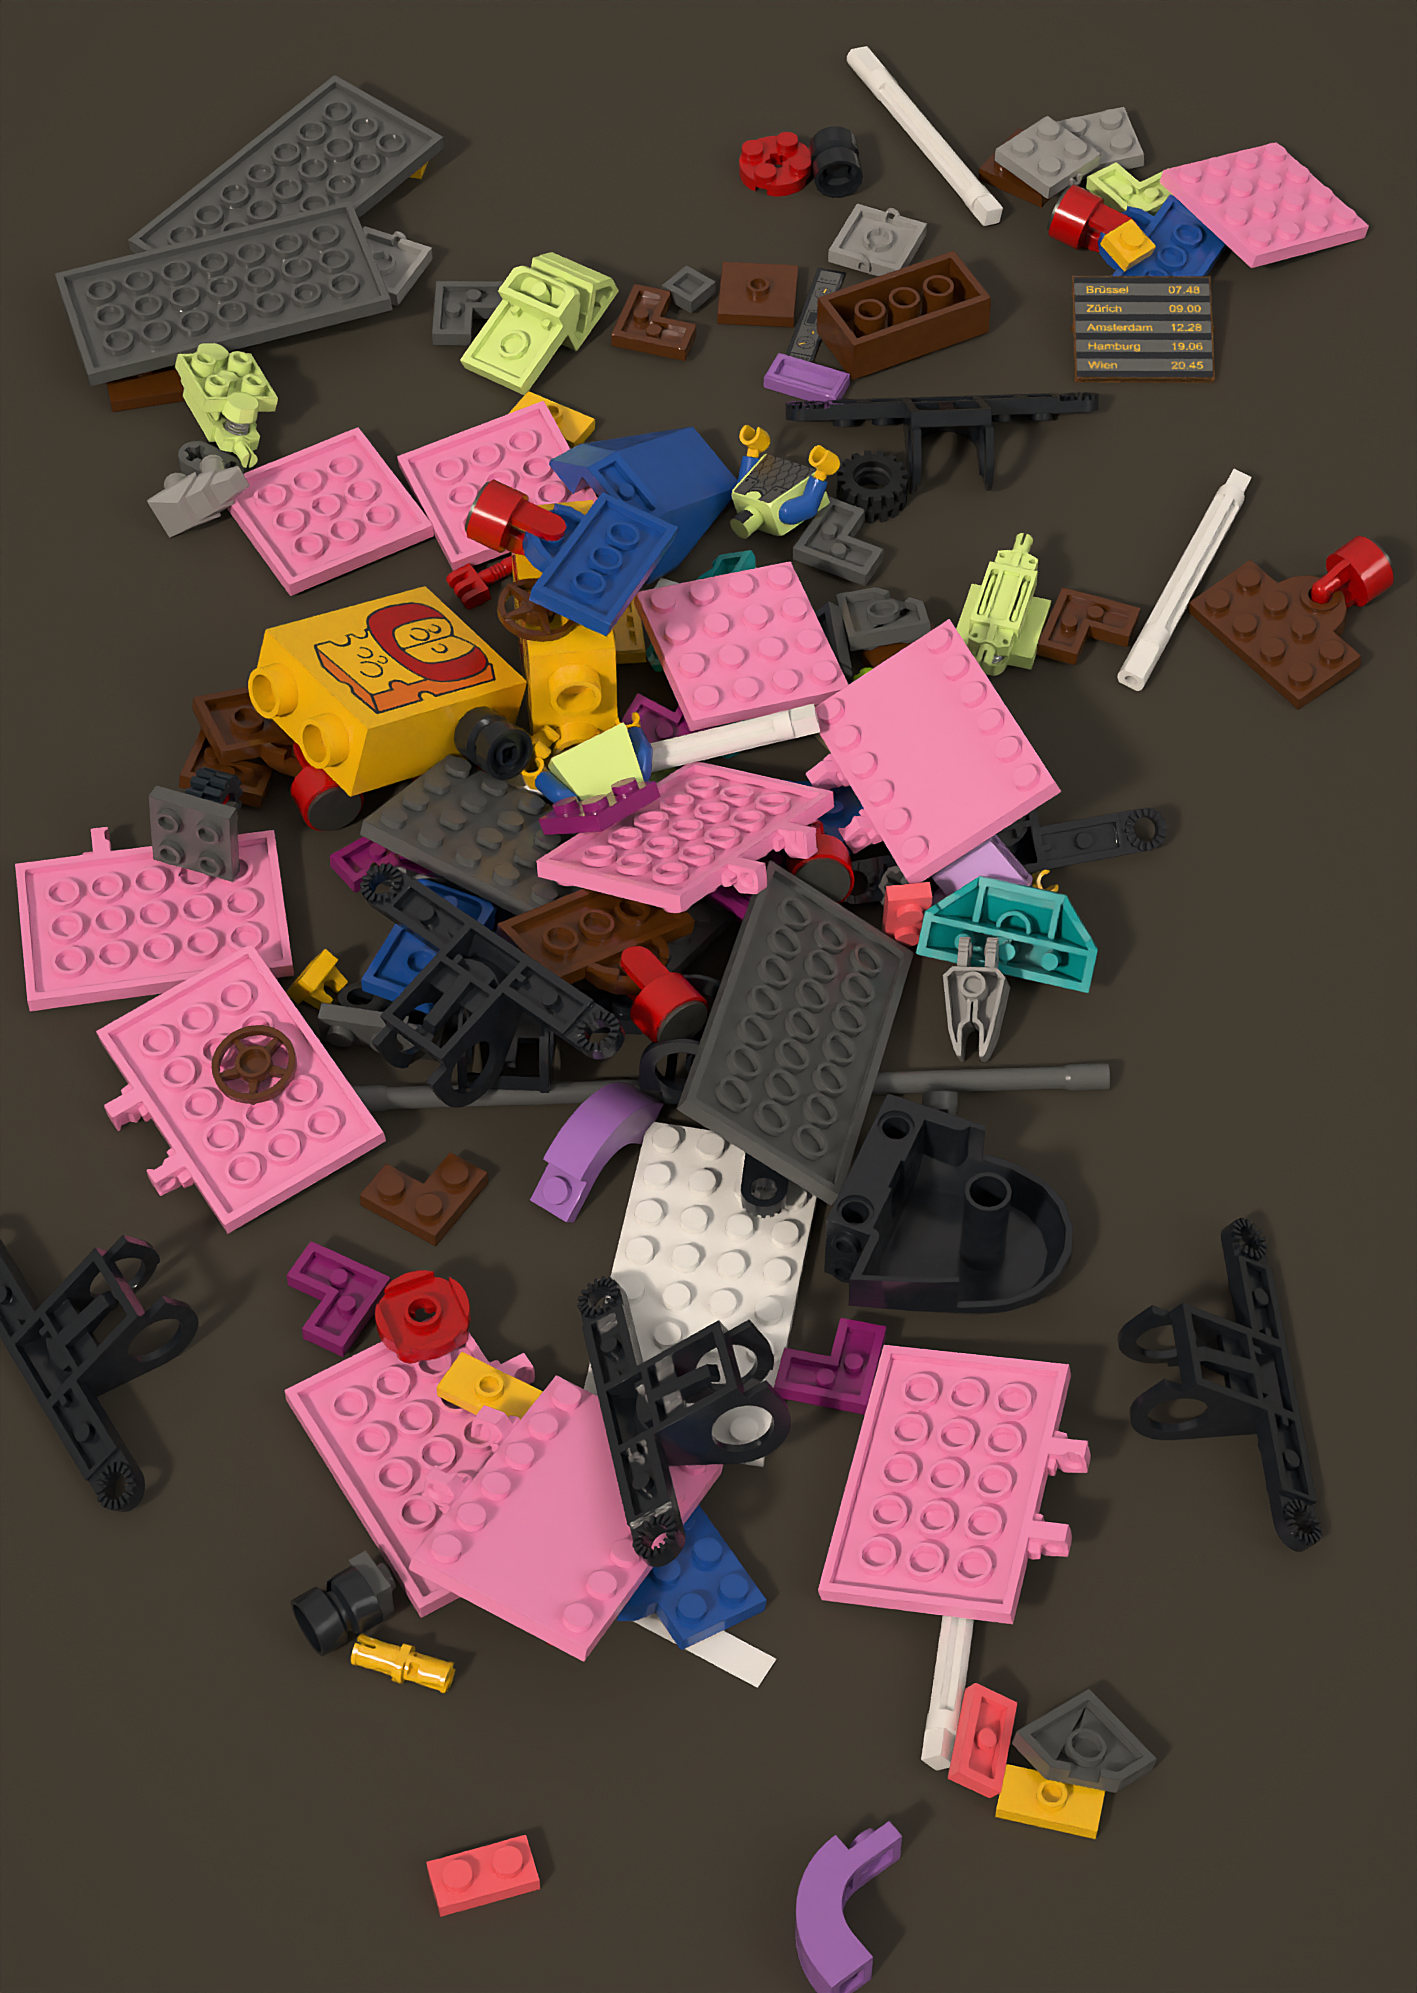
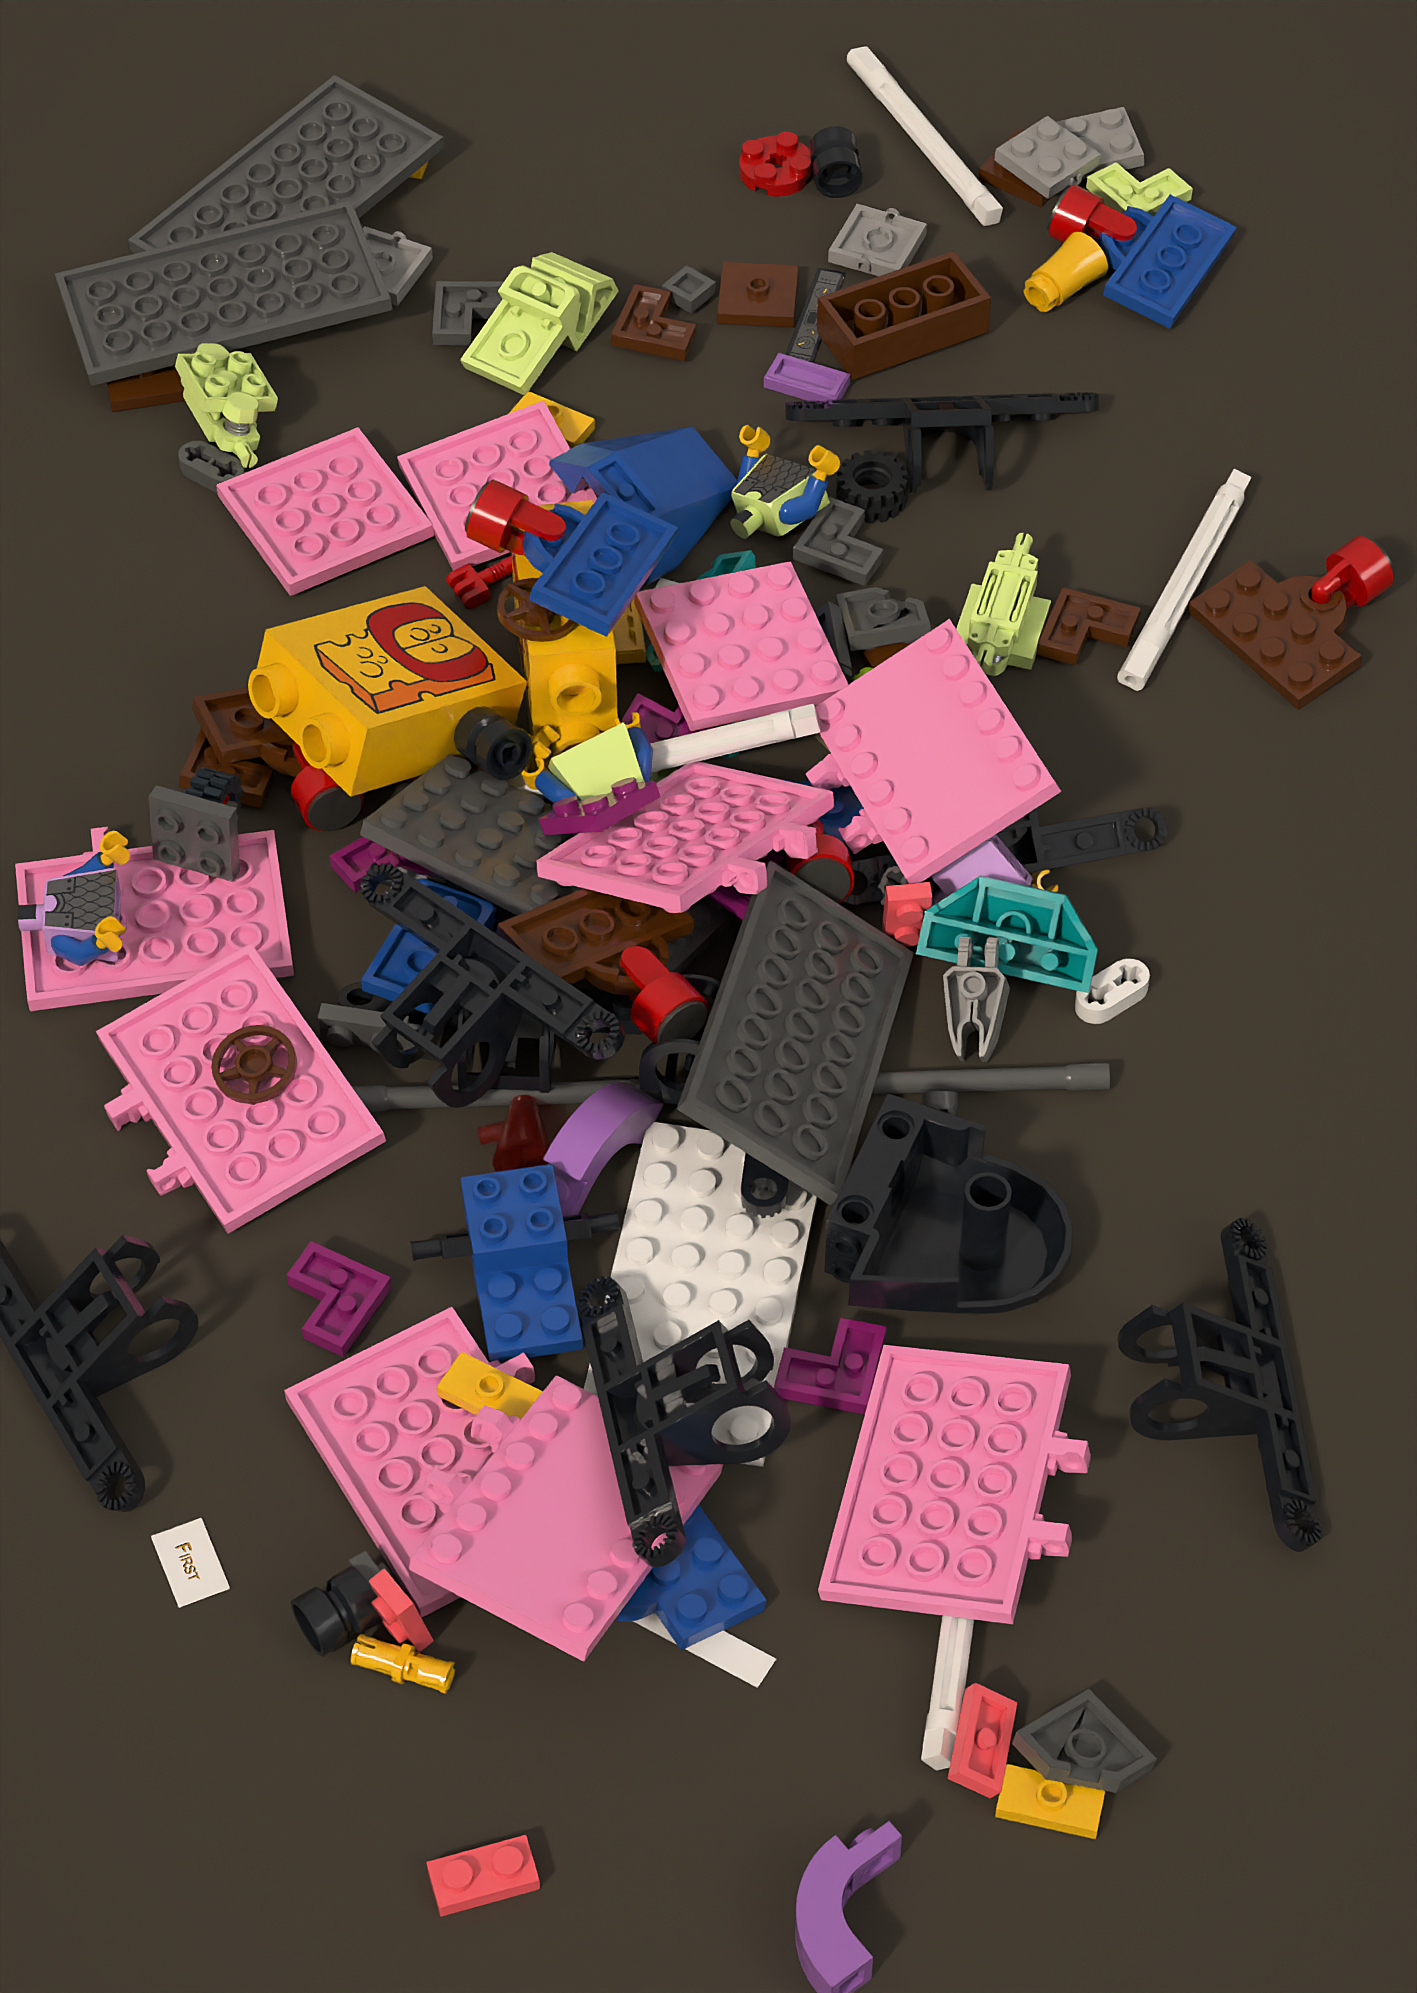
light grey connector [147,455,250,538] -> none
yellow tile [286,949,348,1010] -> none
reddish brown plate [359,1153,488,1247] -> none
red plate [375,1270,471,1364] -> none
piece [1070,276,1215,383] -> none
yellow plate [1100,219,1156,272] -> none
bright pink plate [1159,142,1369,268] -> none
none -> torso [18,831,130,966]
none -> white sticker [151,1518,230,1607]
none -> coral plate [369,1568,434,1653]
none -> blue piece [410,1164,620,1362]
none -> clear red piece [477,1095,550,1172]
none -> yellow plant [1023,232,1108,312]
none -> white beam [1075,959,1150,1024]

